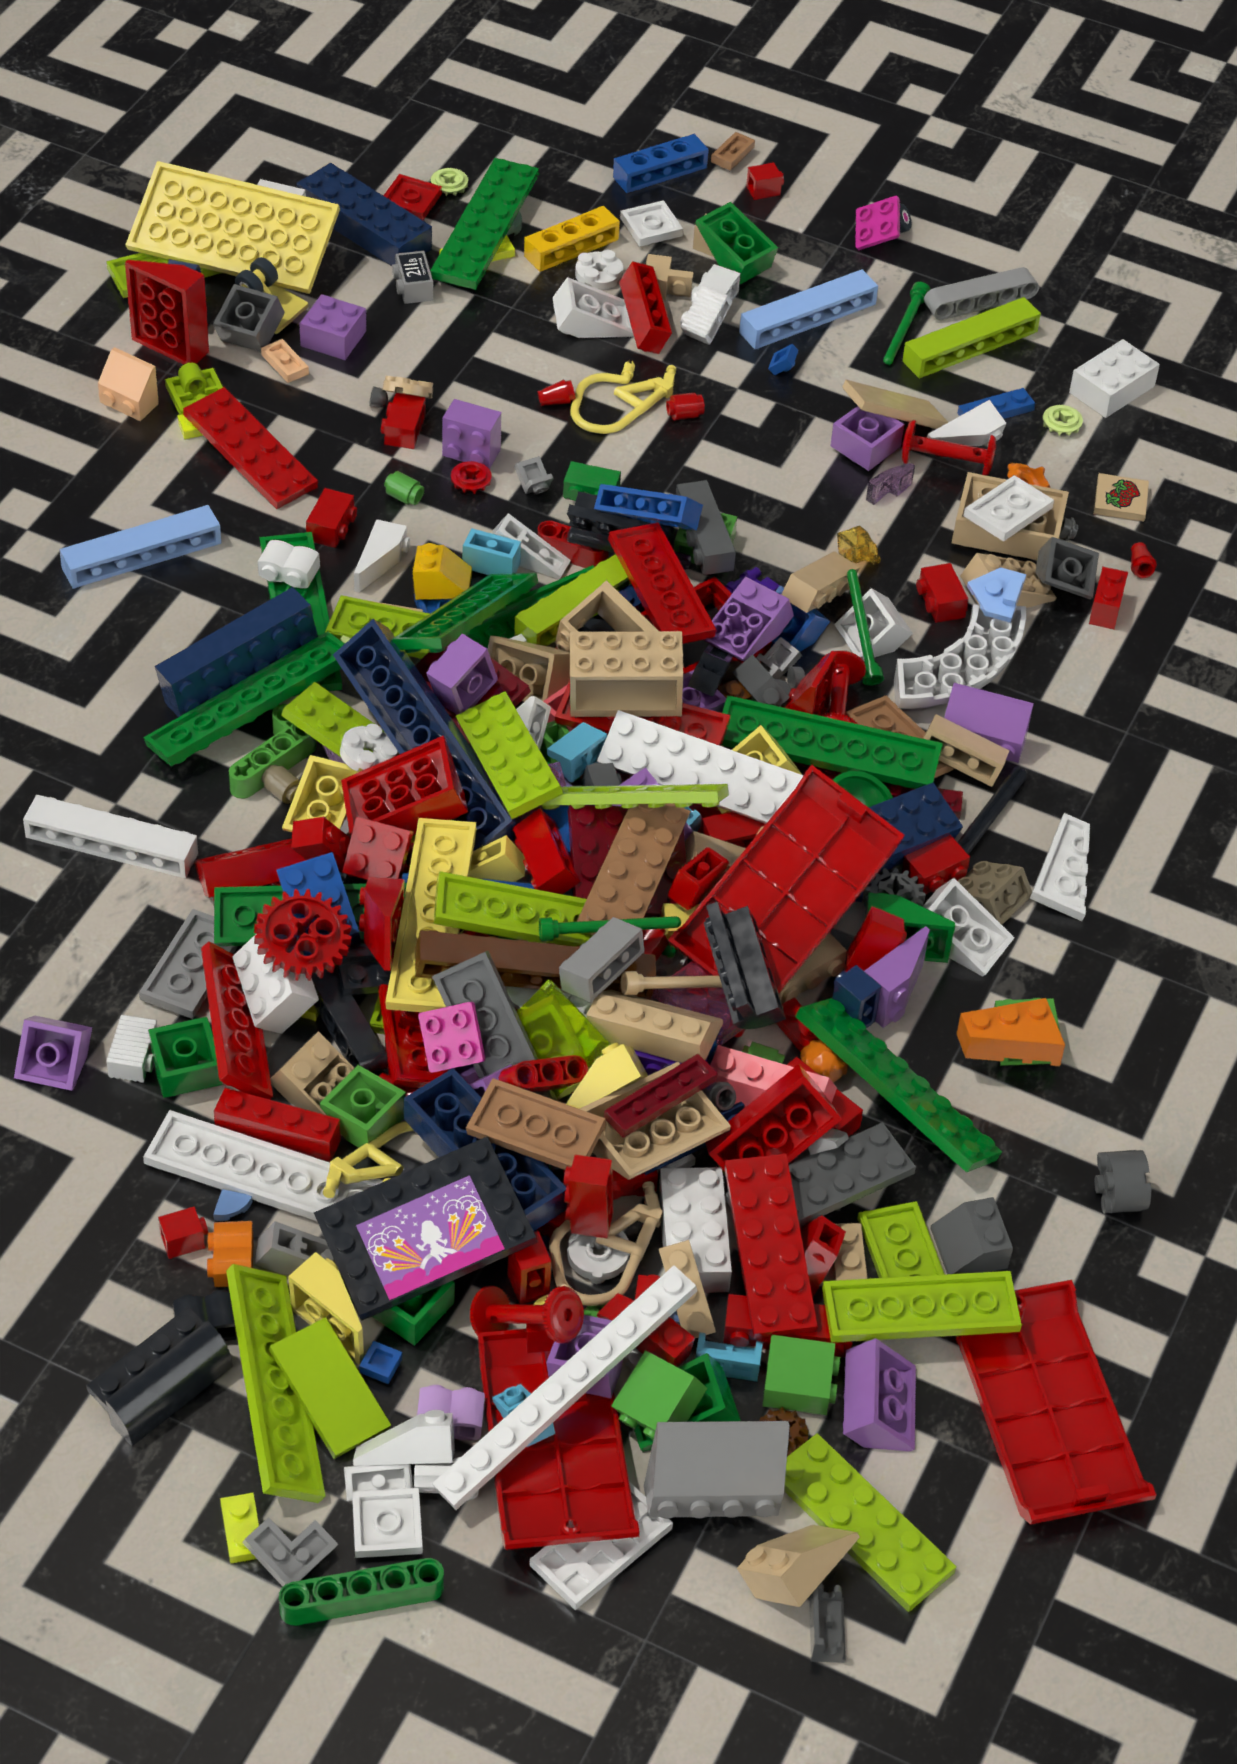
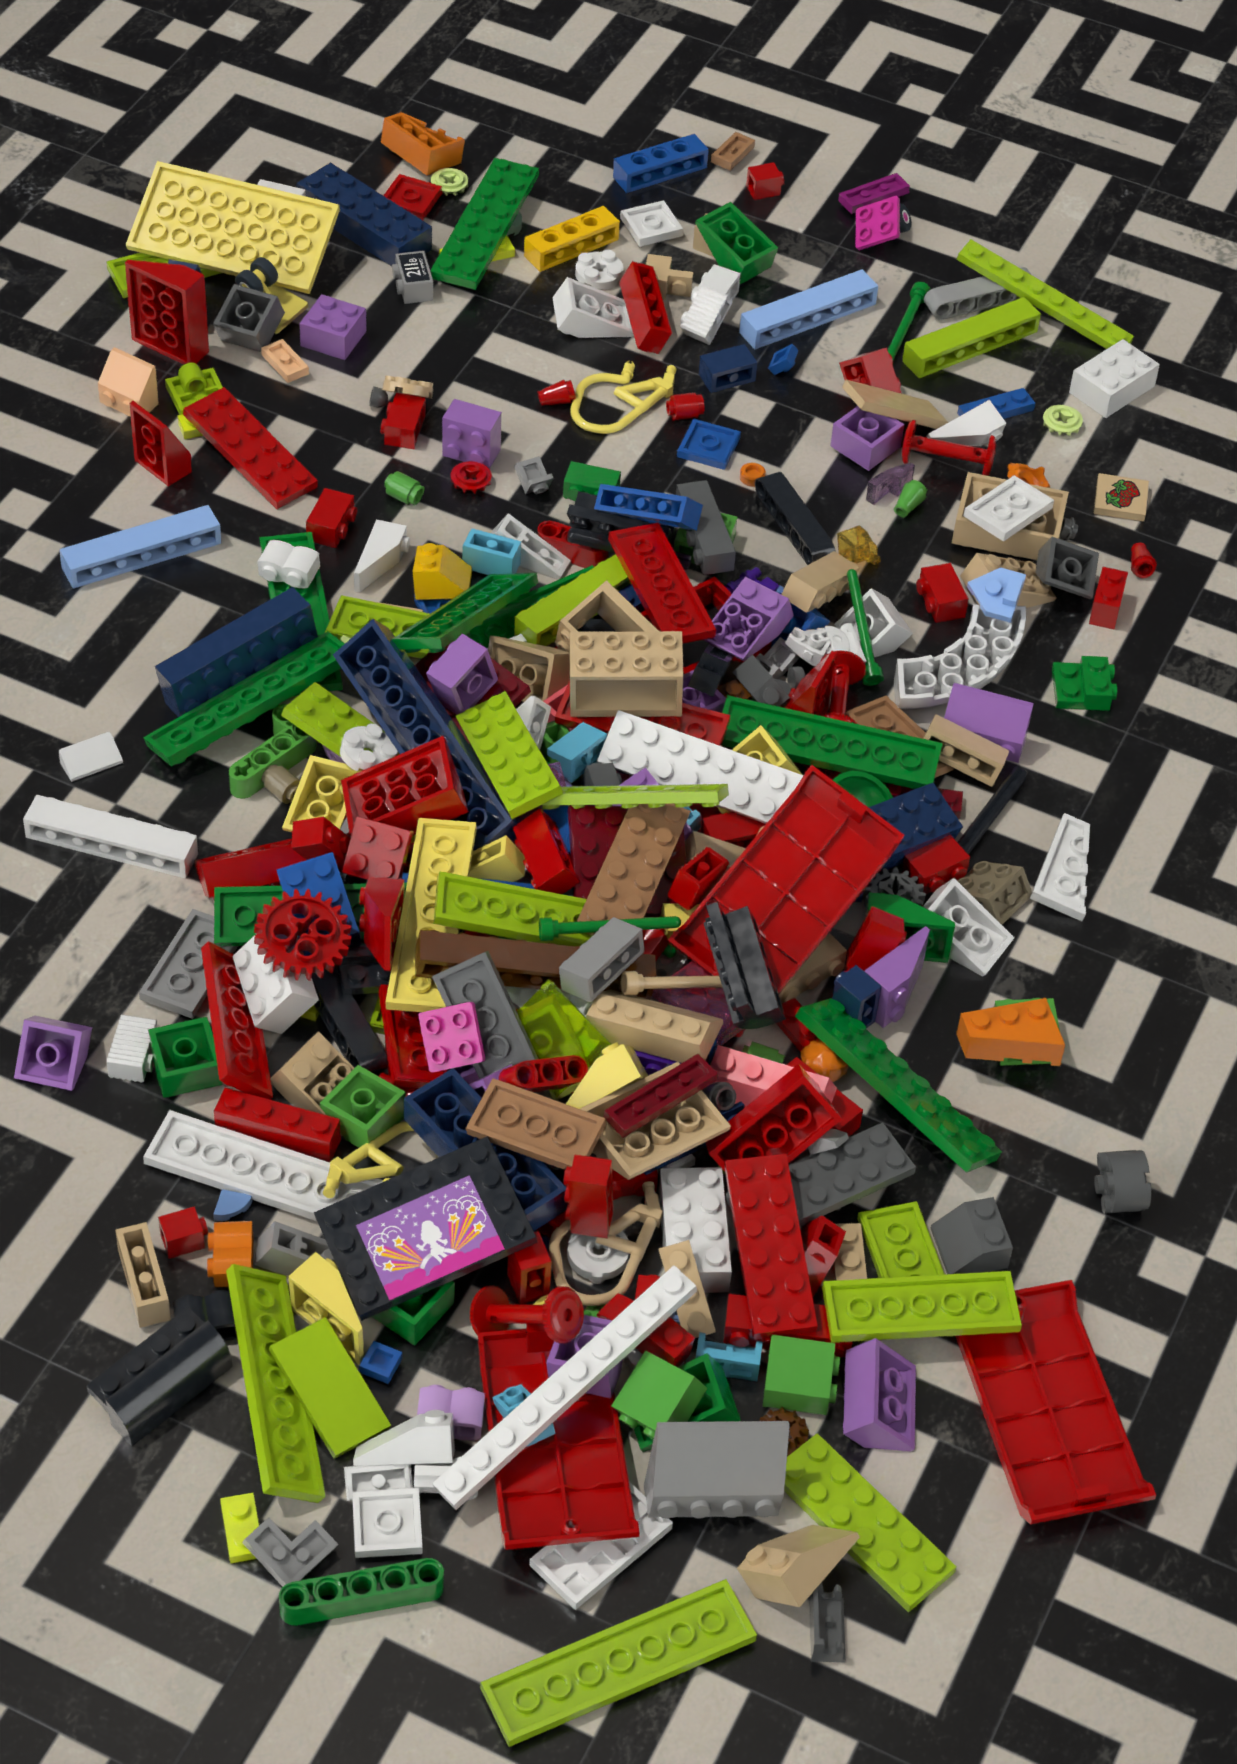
none -> white slope [59,732,123,782]
none -> tan brick [116,1222,171,1328]
none -> red slope [129,401,192,486]
none -> orange wedge [381,112,465,176]
none -> lime plate [480,1579,757,1747]
none -> blue tile [677,419,741,470]
none -> dark blue brick [698,344,757,393]
none -> orange tile [740,463,766,487]
none -> black beam [755,472,836,565]
none -> white piece [785,623,866,666]
none -> magenta plate [838,173,910,214]
none -> red brick [839,347,902,394]
none -> bright green cone [894,480,927,518]
none -> lime plate [957,239,1134,349]
none -> green plate [1052,656,1117,710]

